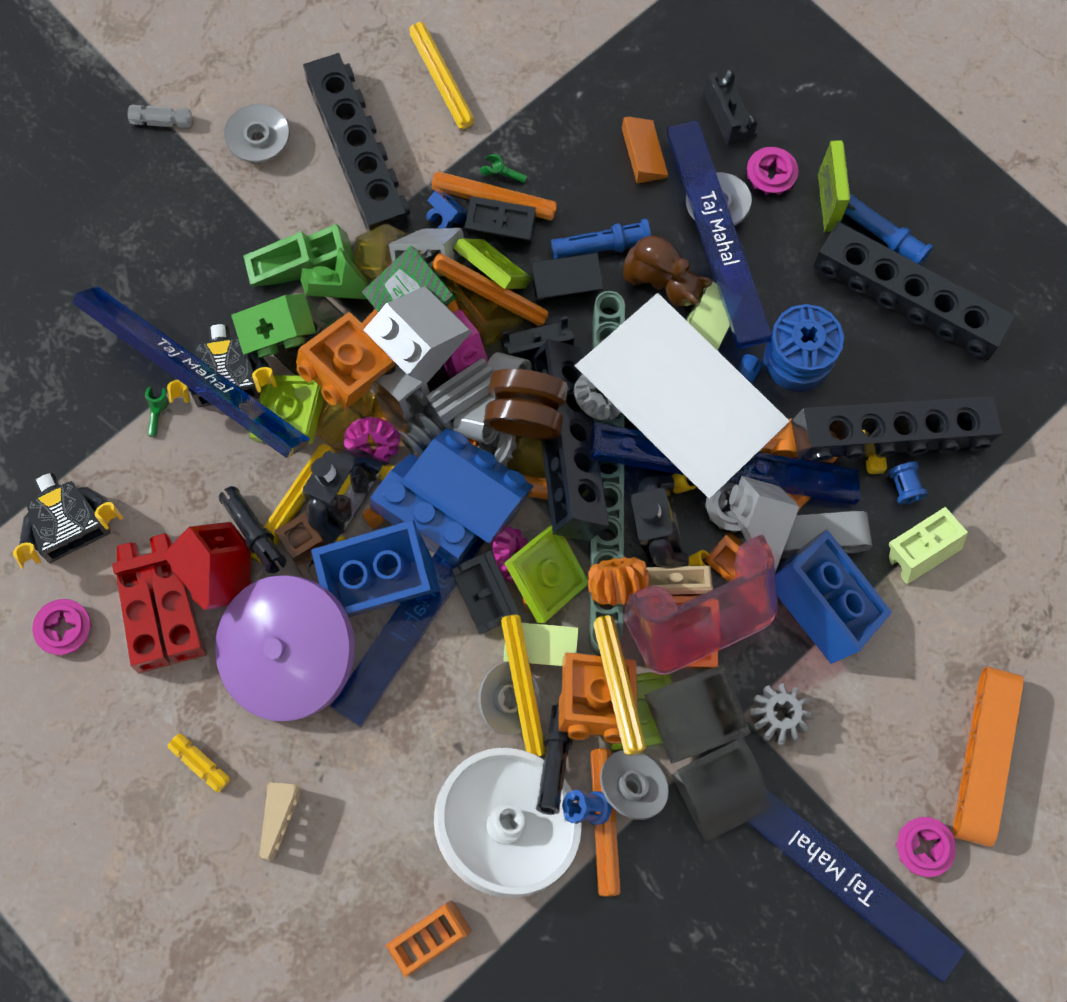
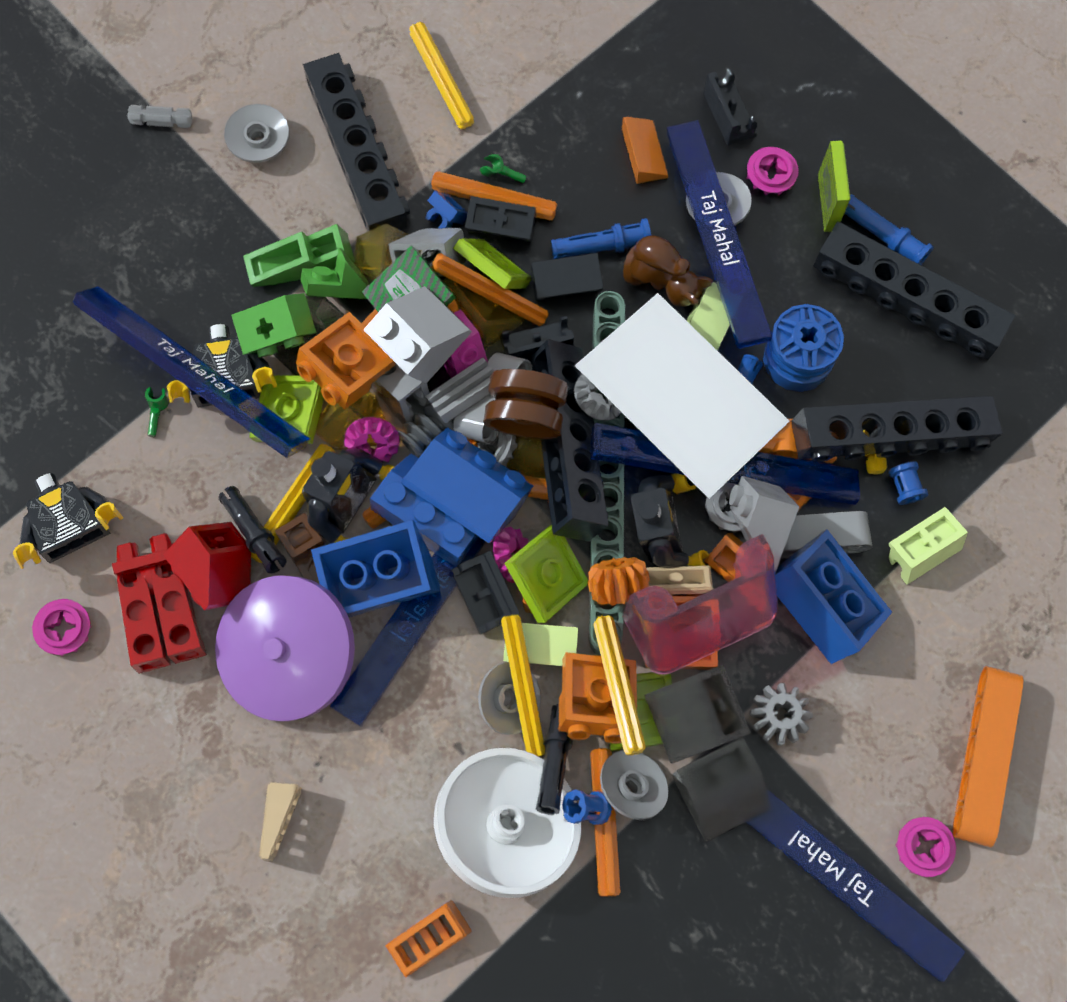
yellow axle [167,733,230,793] -> none

